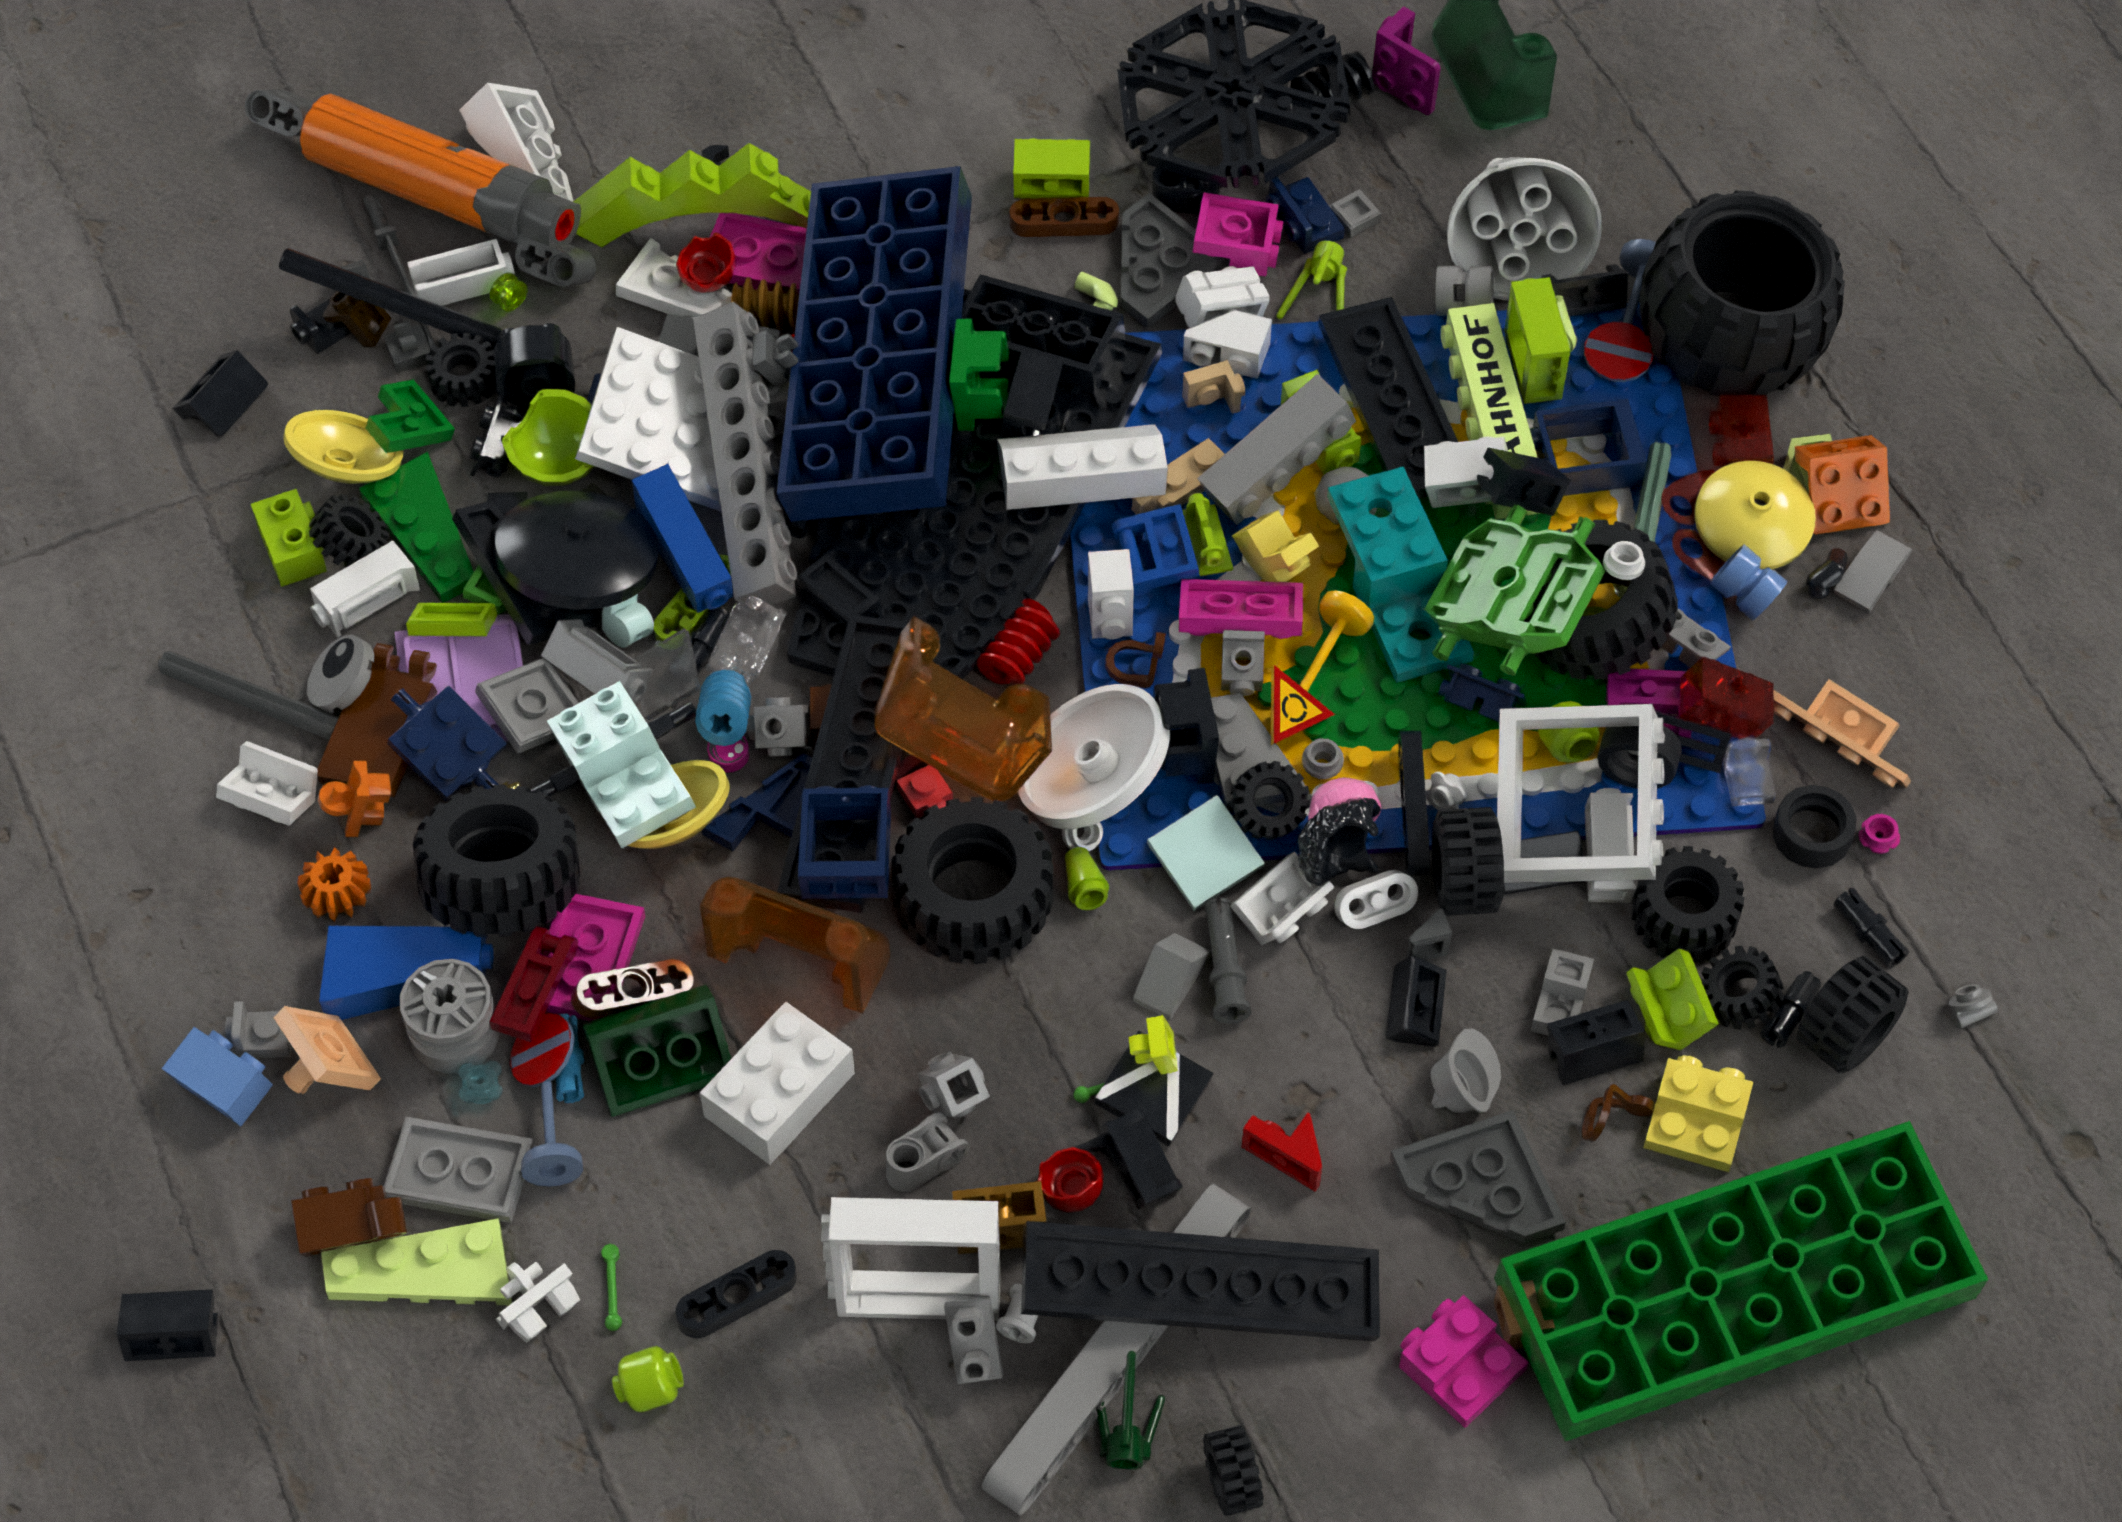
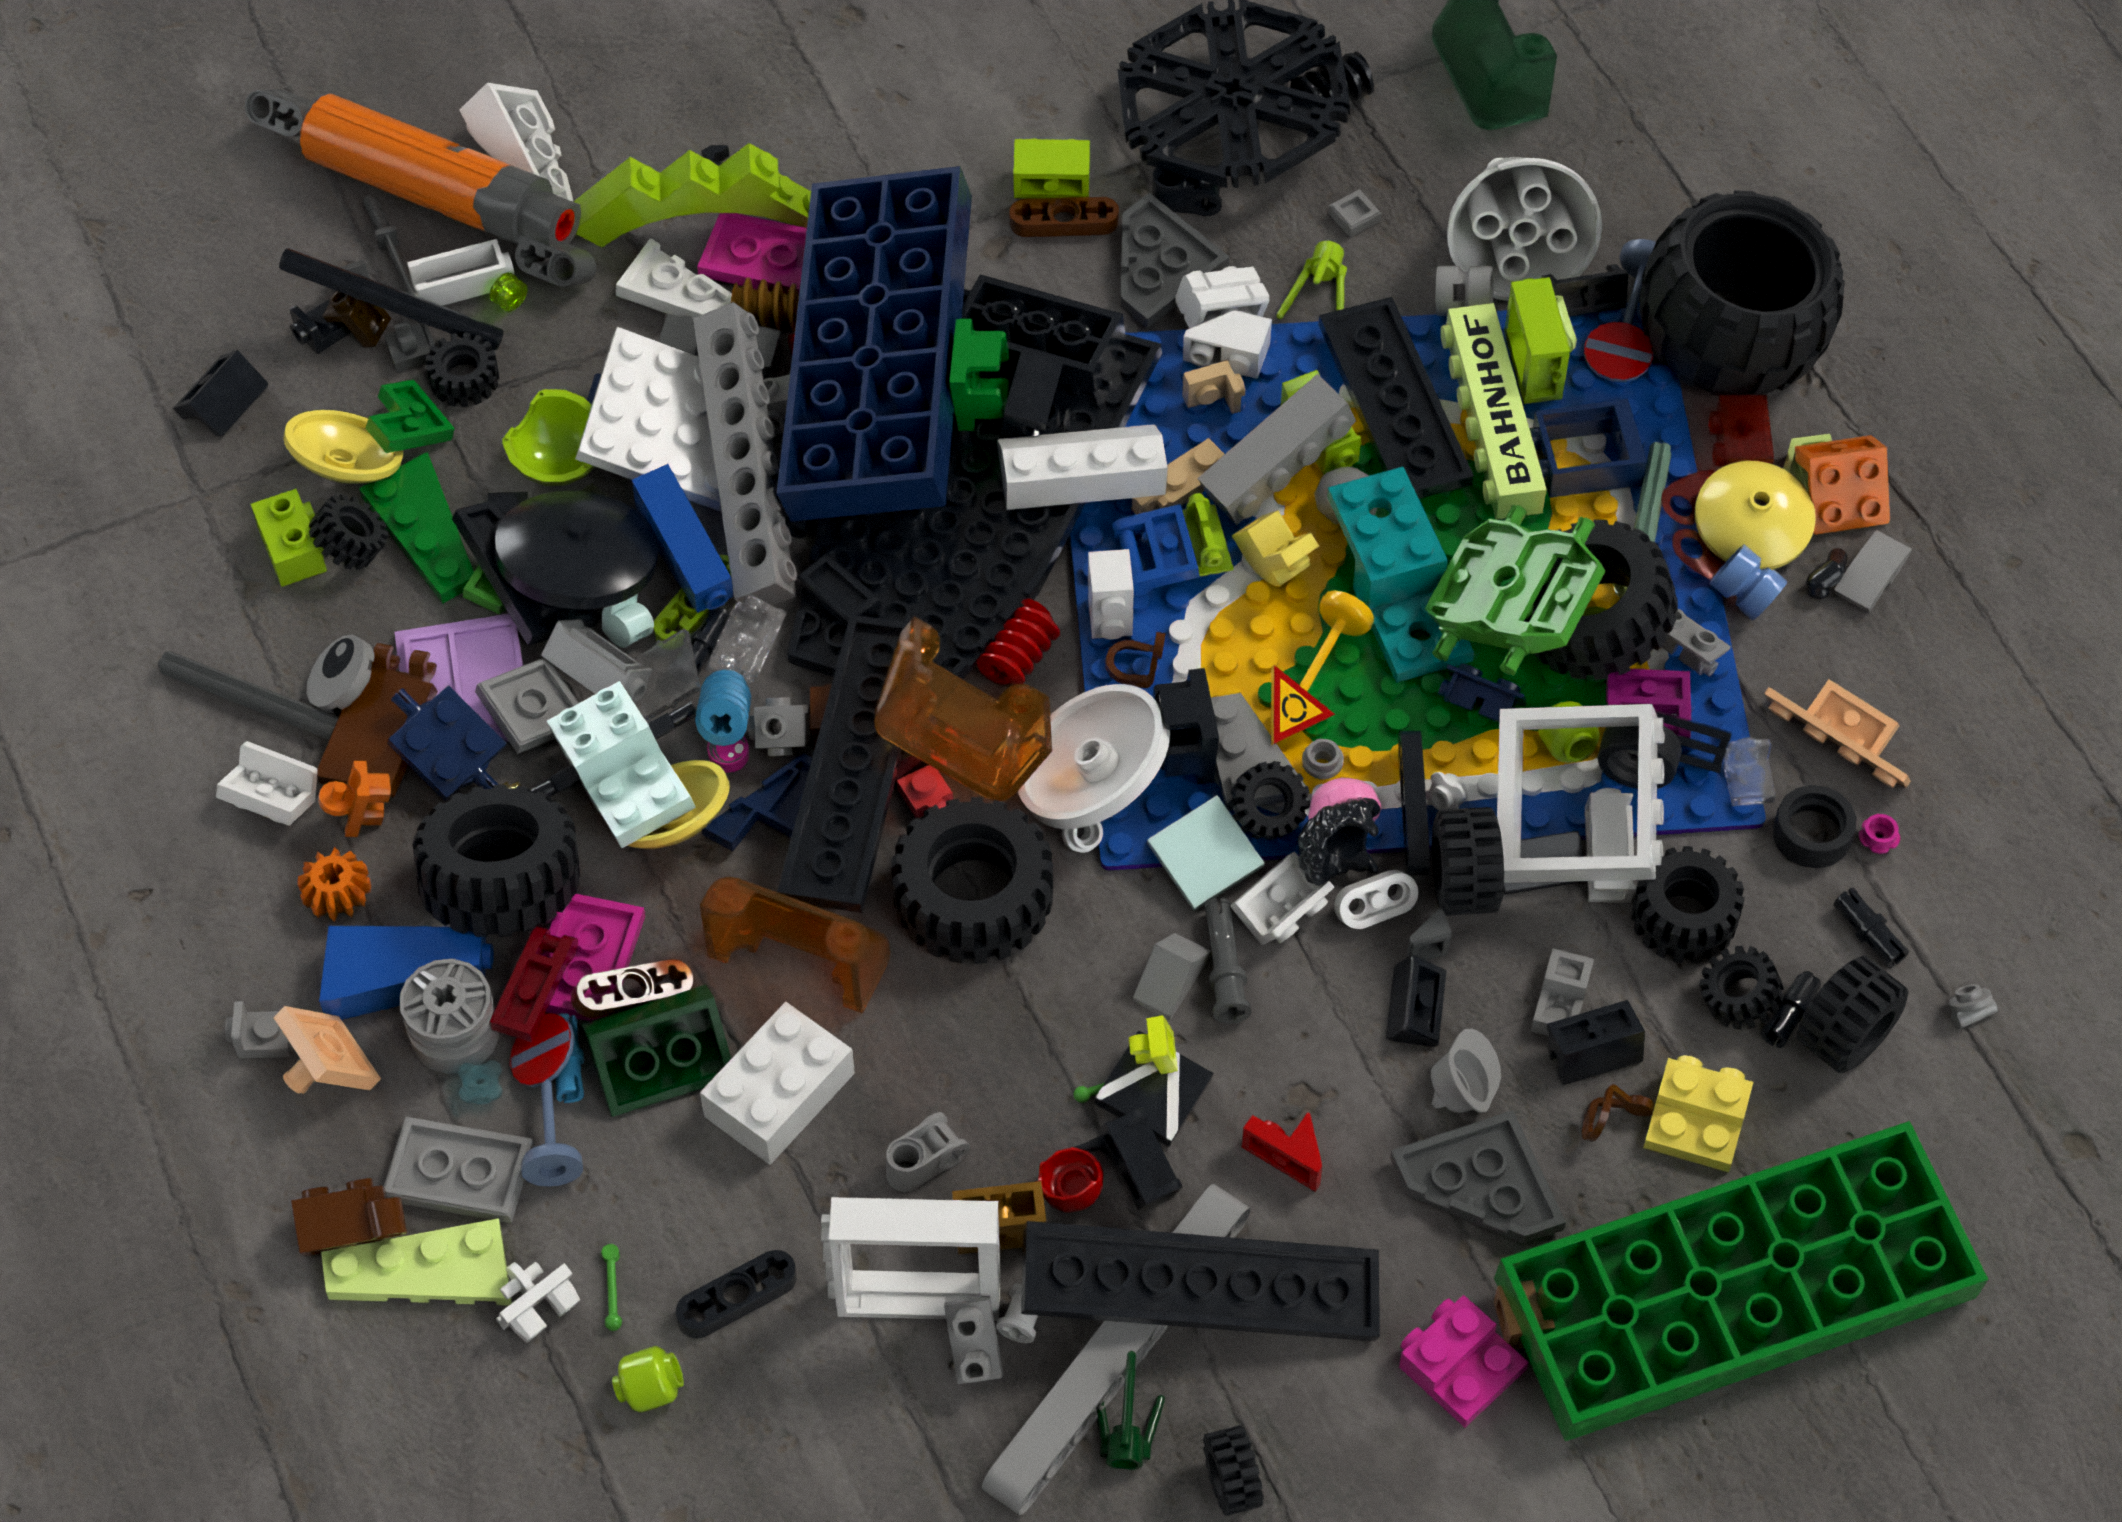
black hinge [116,1289,218,1361] -> none
medium blue brick [161,1027,273,1127] -> none
white window [310,541,420,638] -> none
lime tile [406,603,497,636] -> none
black hinge [469,393,523,477] -> none
black brick [494,323,575,413] -> none
red hair [676,232,736,293] -> none
dark grey tile [753,330,798,387] -> none
dark blue window [798,785,891,899] -> none
light grey brick [917,1052,990,1118] -> none
lime cone [1065,847,1109,910] -> none
yellowish green arm [1074,272,1118,311] -> none
dark pink plate [1179,579,1303,639] -> none
dark pink plate [1192,192,1283,277] -> none
light grey brick [1221,630,1265,696] -> none
dark blue bracket [1266,177,1345,254] -> none
magenta bracket [1372,6,1441,116] -> none
white brick [1424,437,1508,508] -> none
black hinge [1477,447,1571,516] -> none
white plate [1603,541,1645,580] -> none
lime bracket [1626,949,1719,1051] -> none
clear red brick [1680,656,1774,743] -> none

